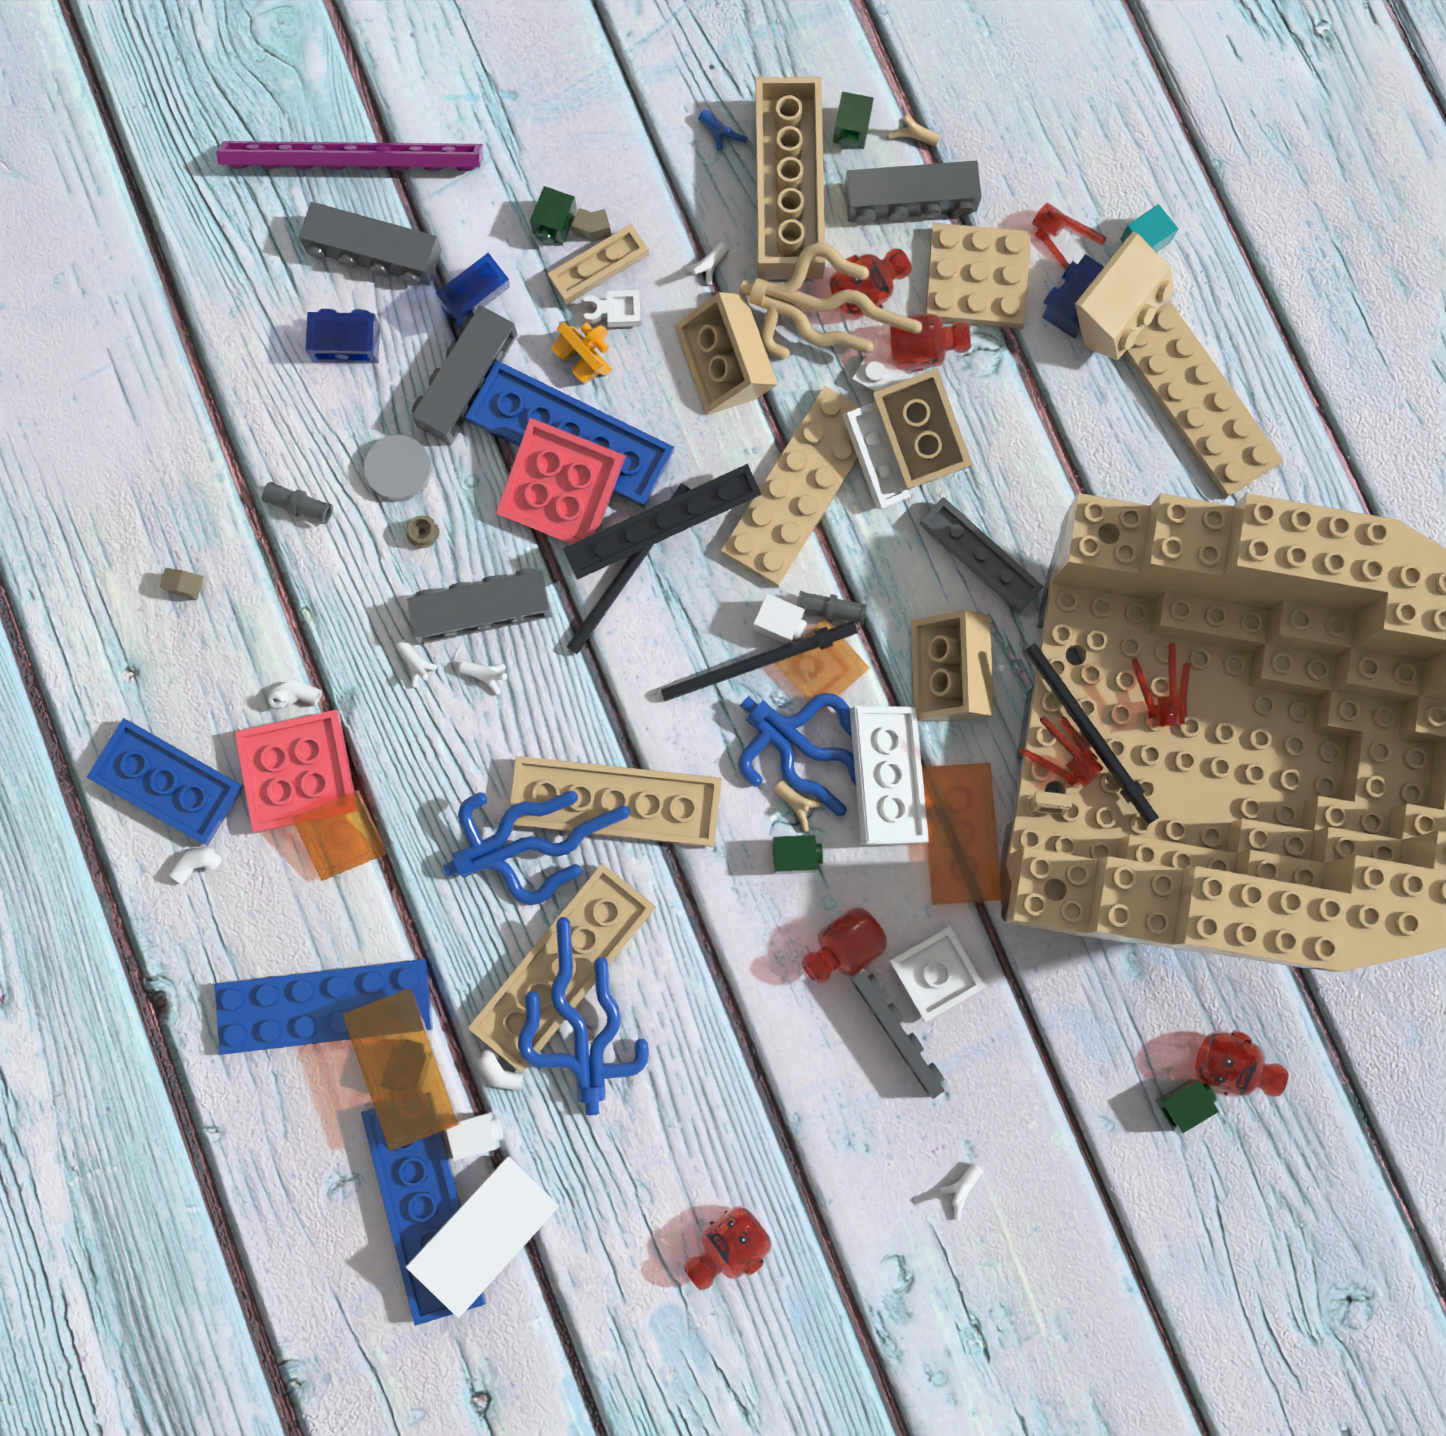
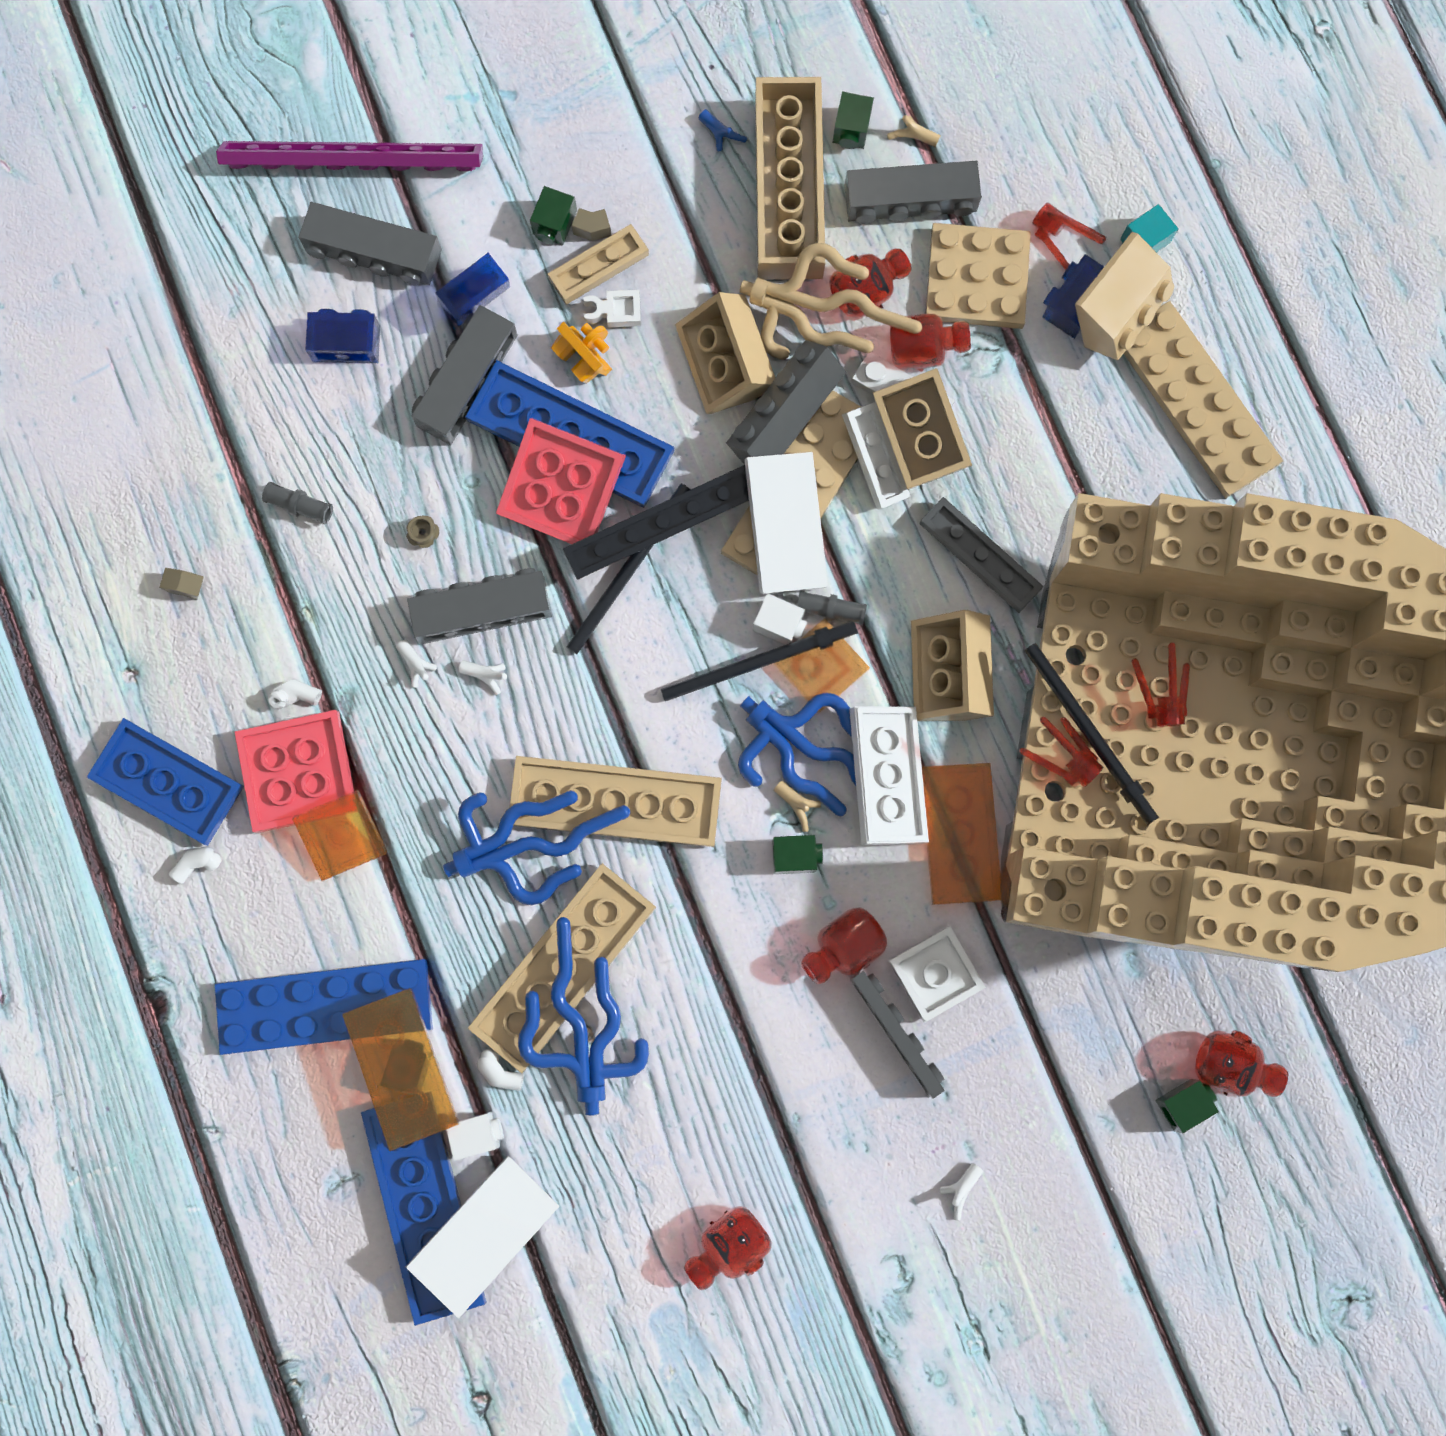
light grey tile [364,434,432,502] -> none
white bar [686,242,729,285] -> none
tan tile [1030,791,1073,815] -> none
none -> dark grey brick [726,340,846,465]
none -> white tile [744,452,828,595]

